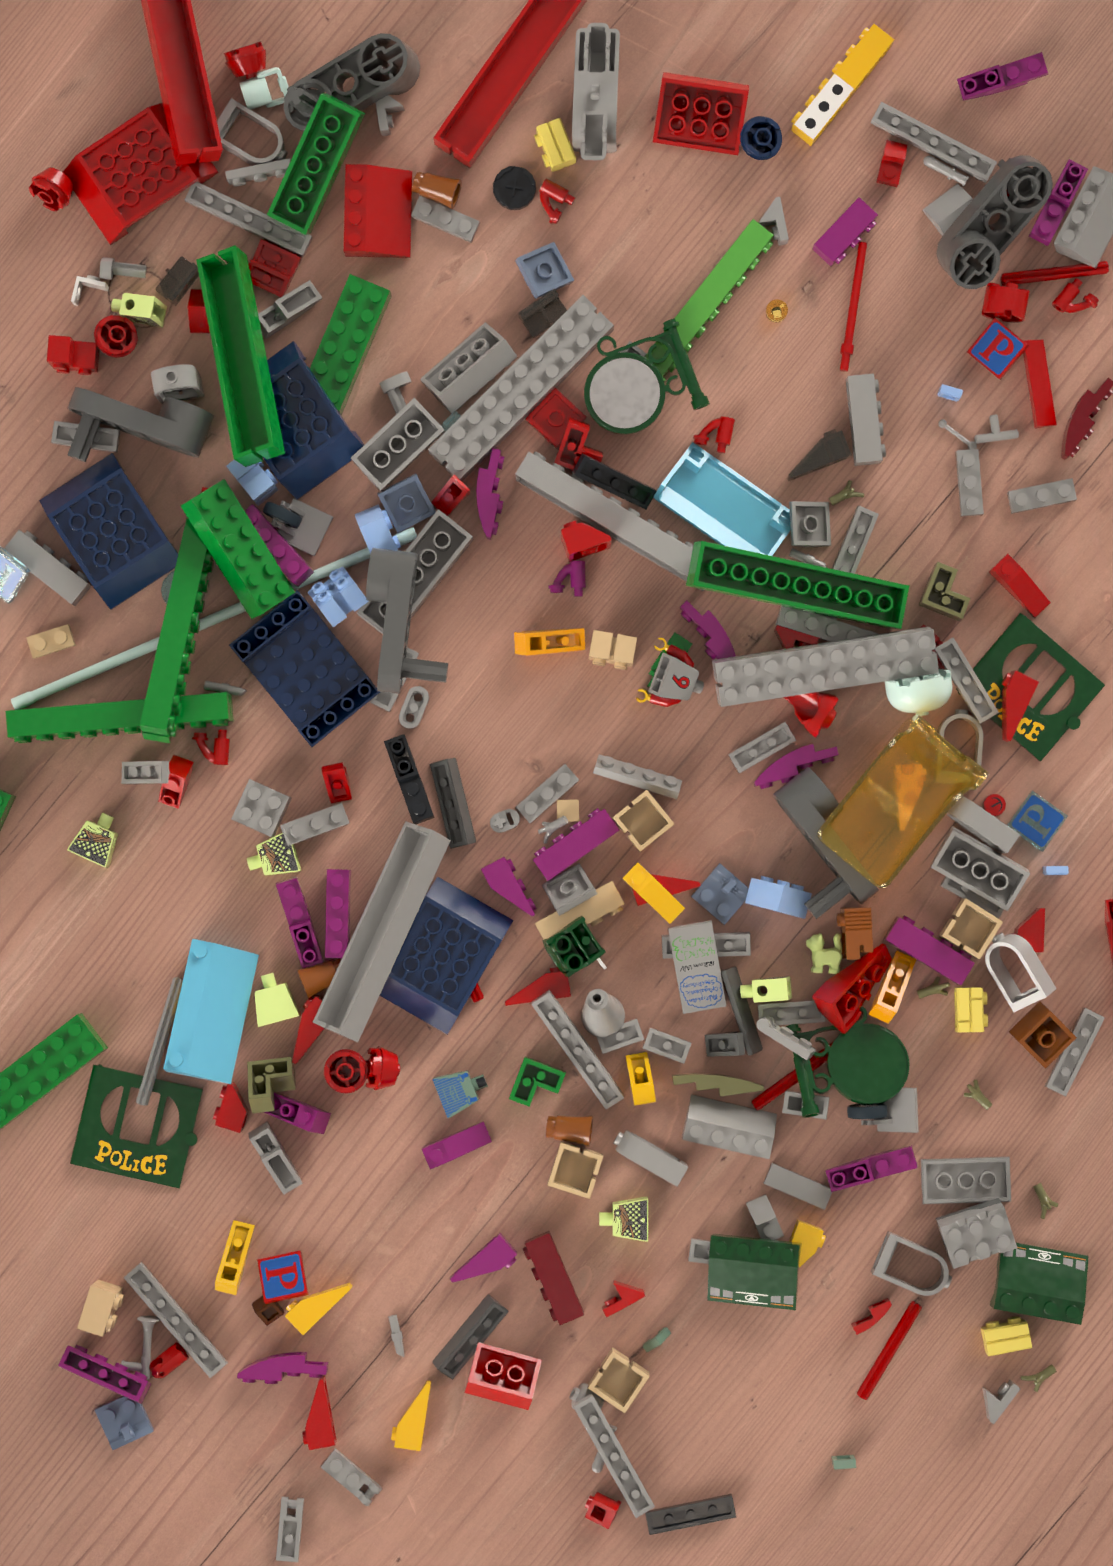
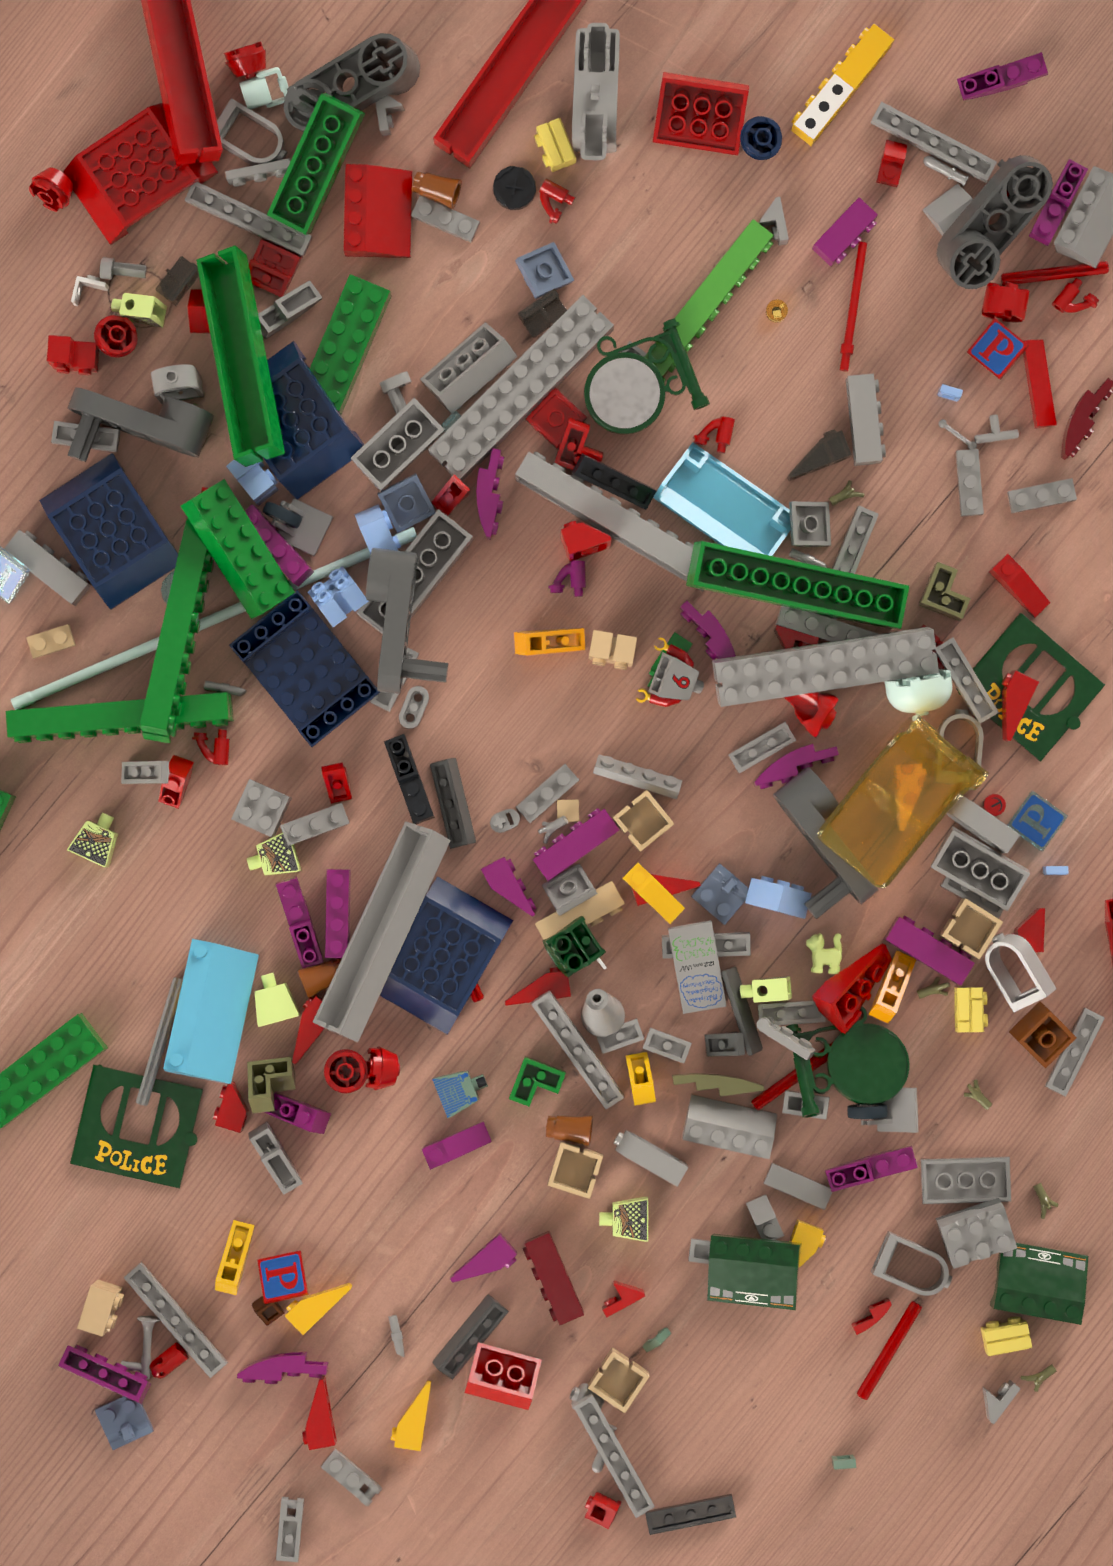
dark orange piece [837,907,873,960] -> none

